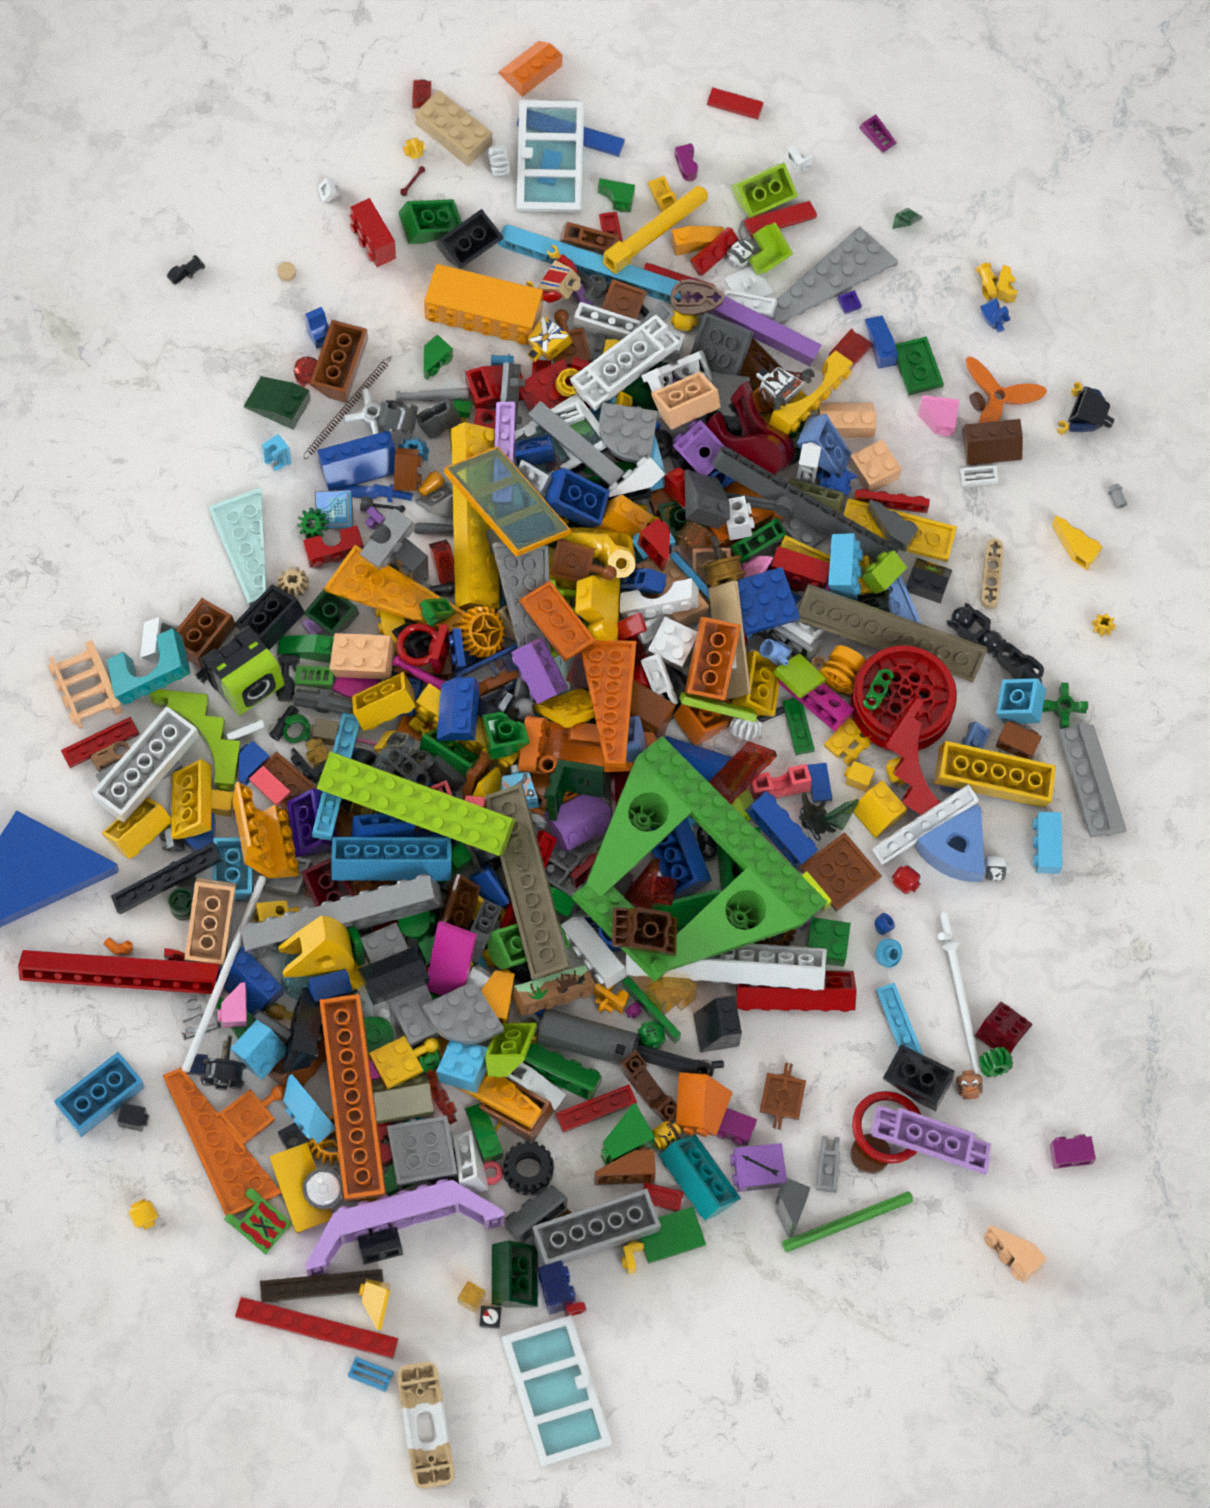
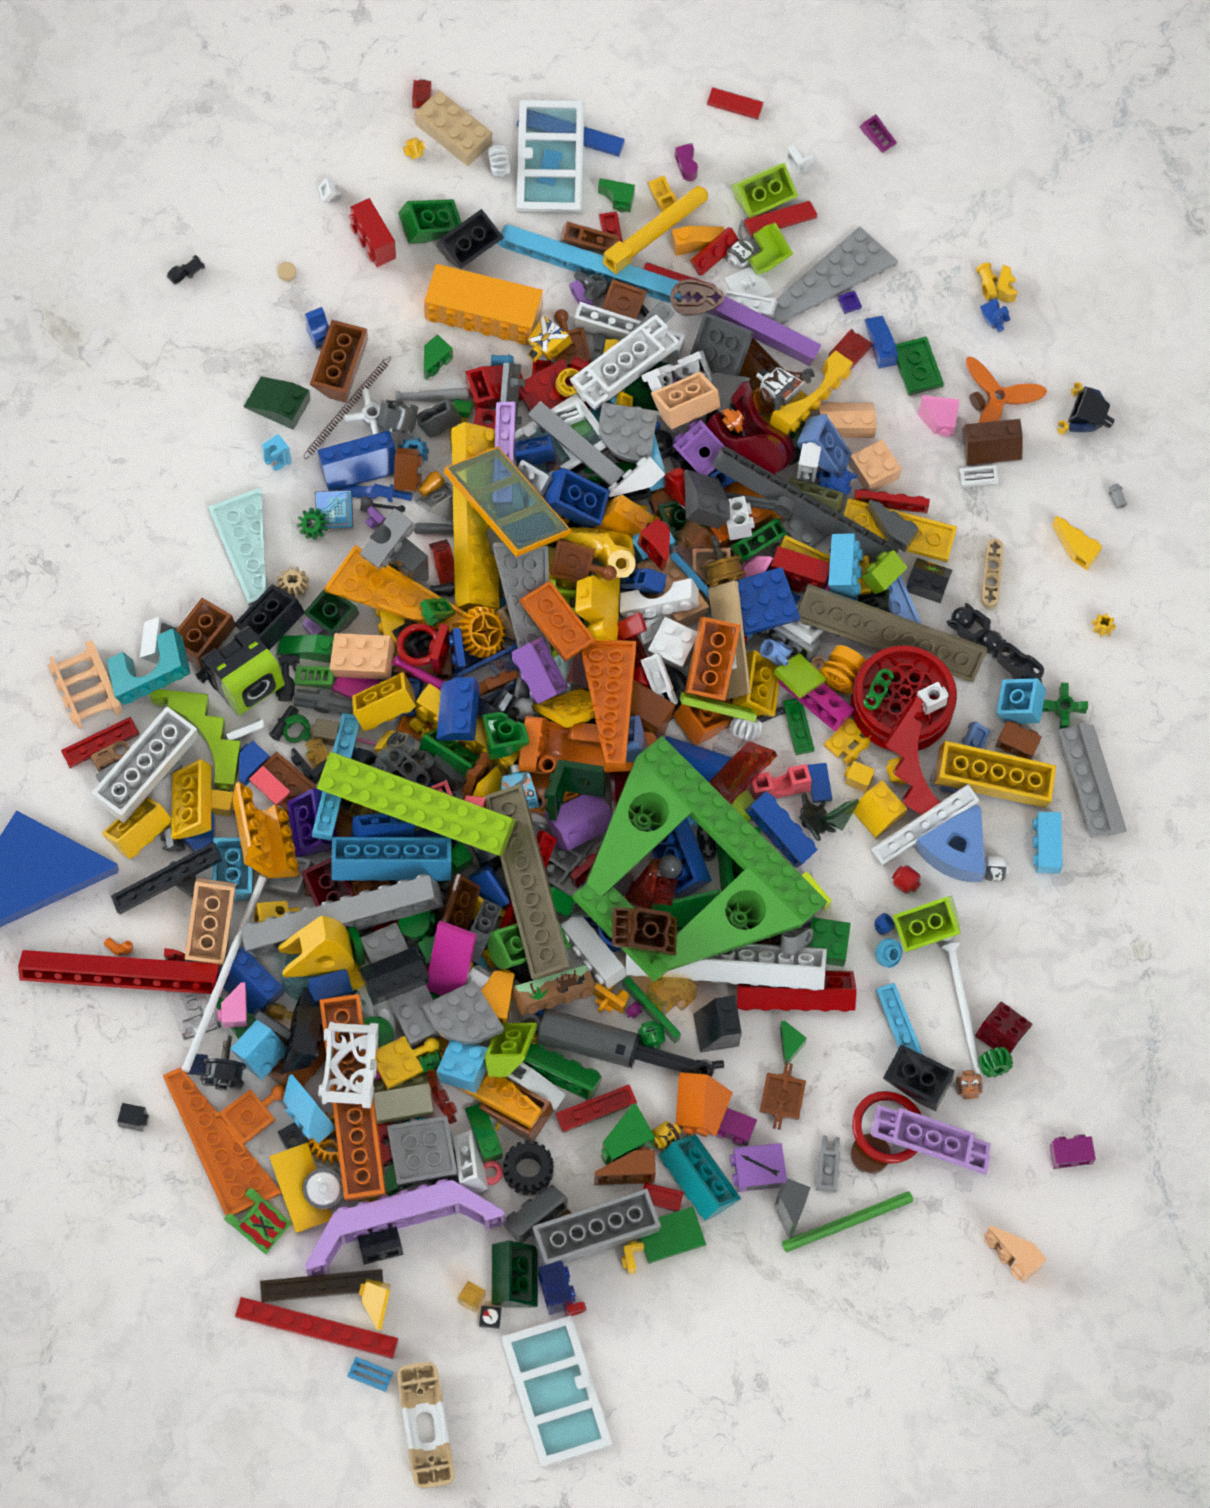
dark azure brick [54,1052,145,1137] -> none
yellow head [128,1198,159,1230] -> none
dark green wheel [168,888,193,921] -> none
clear red hair [294,356,318,387] -> none
red arch [303,525,364,568] -> none
dark red hinge [400,166,425,196] -> none
orange slope [498,41,563,97] -> none
torso [526,245,581,303] -> none
reddish brown slope [620,1050,677,1122] -> none
yellow head [671,310,699,332] -> none
dark orange plate [799,832,882,912] -> none
clear green slope [892,208,923,229] -> none
none -> white fence [318,1022,378,1108]
none -> dark grey piece [660,854,682,879]
none -> orange plate [722,408,744,433]
none -> light grey piece [780,927,813,955]
none -> green slope [780,1021,807,1065]
none -> lime slope [892,895,961,953]
none -> white brick [917,682,948,715]

